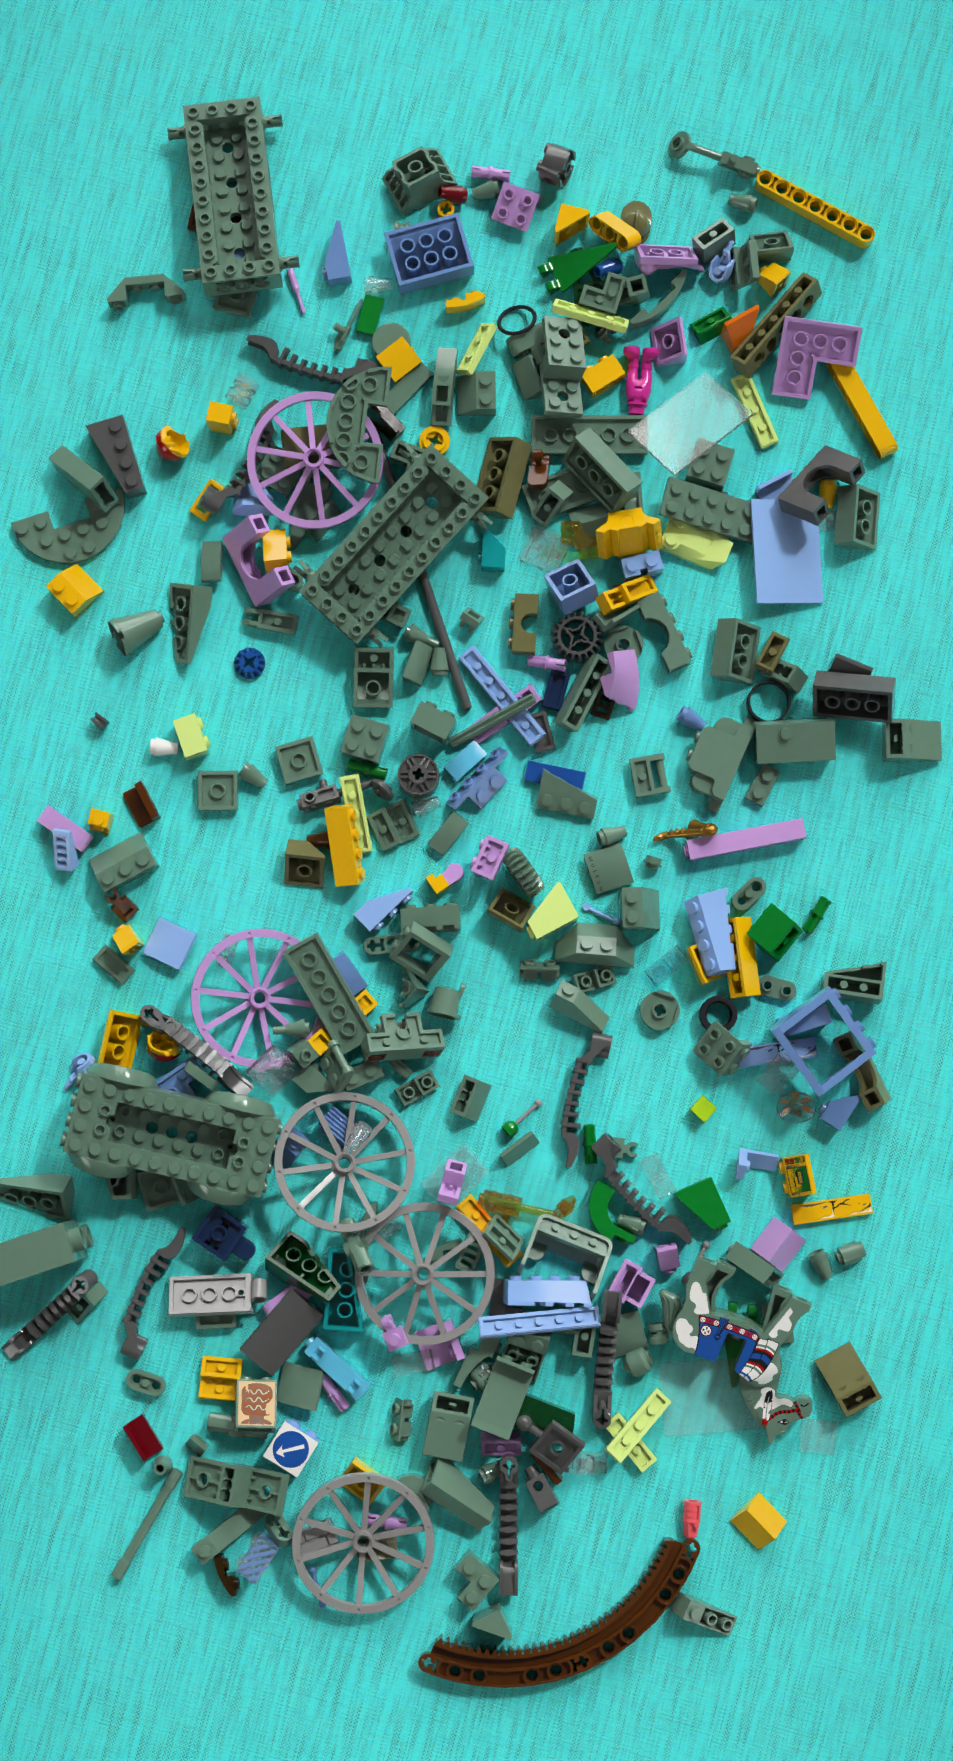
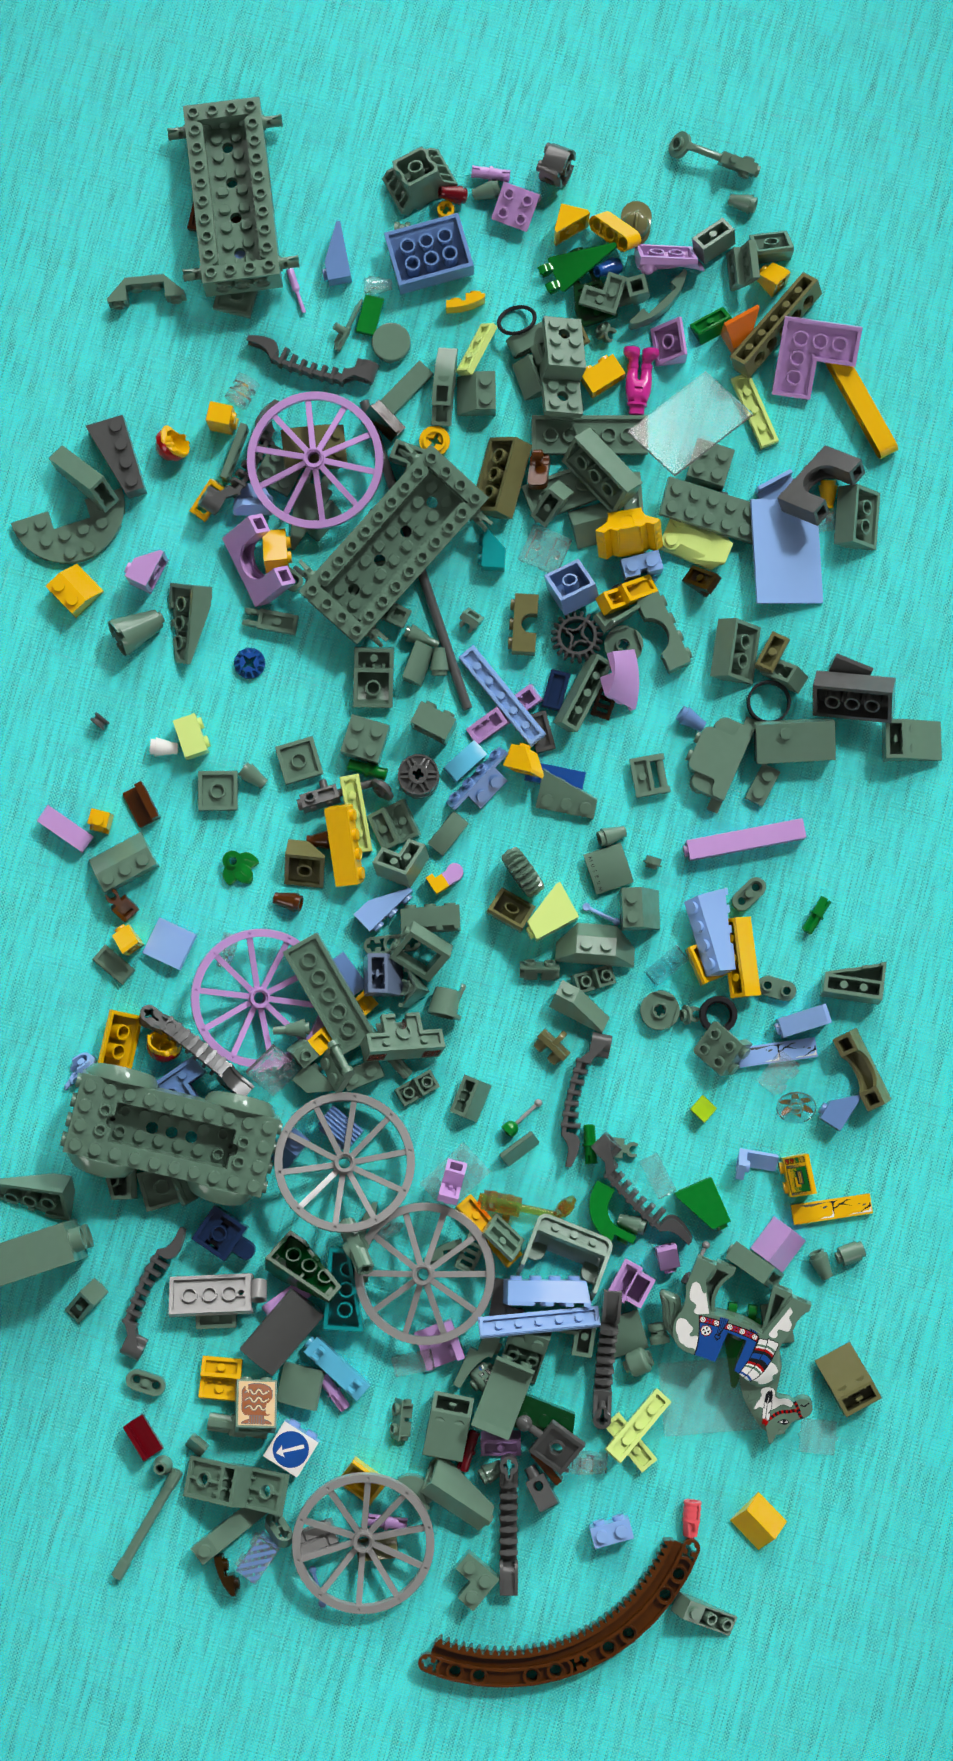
dark grey piece [1,1270,98,1361] -> none
light blue slope [53,828,79,872] -> none
sand green beam [184,1061,220,1091] -> none
sand green slope [201,541,223,583] -> none
sand green plate [326,367,392,485] -> none
clear cone [345,1120,372,1152] -> none
yellow piece [376,336,422,383] -> none
lavender plate [381,1314,409,1352] -> none
clear cone [410,796,441,818] -> none
sand green axle [449,694,536,748] -> none
lavender bracket [470,835,510,881] -> none
sand green slope [472,1602,512,1640] -> none
lavender axle [527,655,567,672] -> none
yellowish green tile [551,298,629,334] -> none
clear yellow tile [561,521,599,559] -> none
pearl gold piece [653,820,718,842] -> none
light blue piece [709,240,735,283] -> none
green slope [747,903,803,962] -> none
yellow beam [755,170,875,249] -> none
medium blue windscreen [770,986,876,1097] -> none
none -> lavender slope [124,550,169,594]
none -> sand green tile [220,422,249,483]
none -> green plate [222,851,259,885]
none -> reddish brown cone [273,892,304,912]
none -> sand blue slope [363,953,404,997]
none -> sand green brick [372,838,429,888]
none -> dark red pin [456,1429,480,1472]
none -> yellow slope [503,743,544,779]
none -> olive hips [534,1029,571,1065]
none -> light blue brick [589,1514,634,1549]
none -> sand green plate [679,1005,700,1025]
none -> dark brown slope [682,565,722,597]

